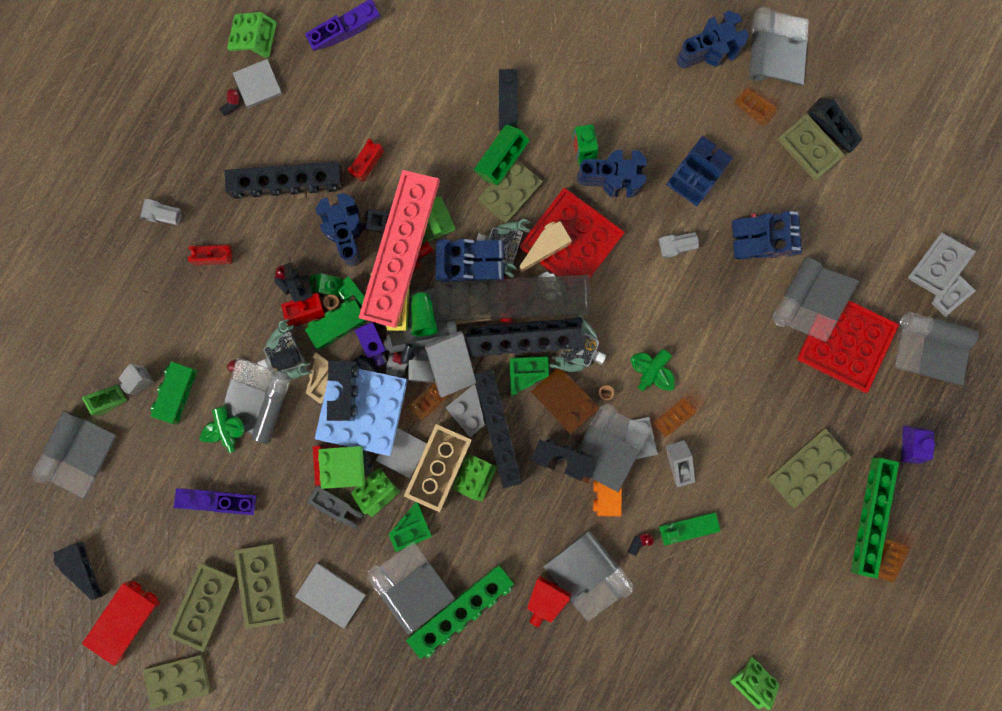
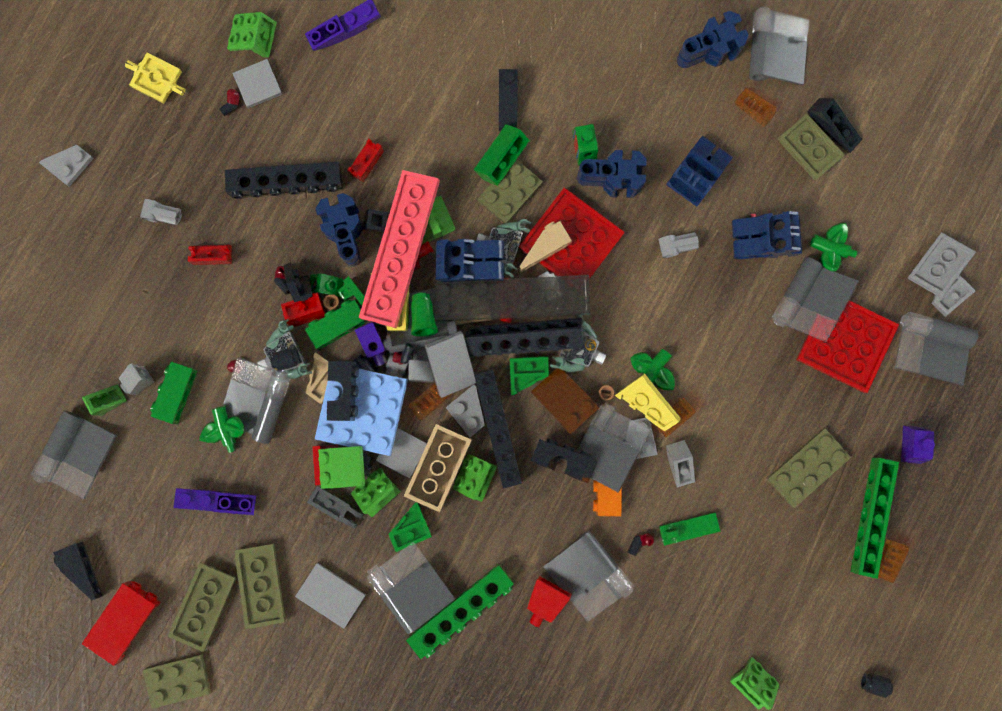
none -> light grey wing [39,145,94,187]
none -> light yellow plate [125,53,186,104]
none -> light yellow wing [615,373,681,431]
none -> green plant [810,223,858,272]
none -> black brick [861,673,893,698]

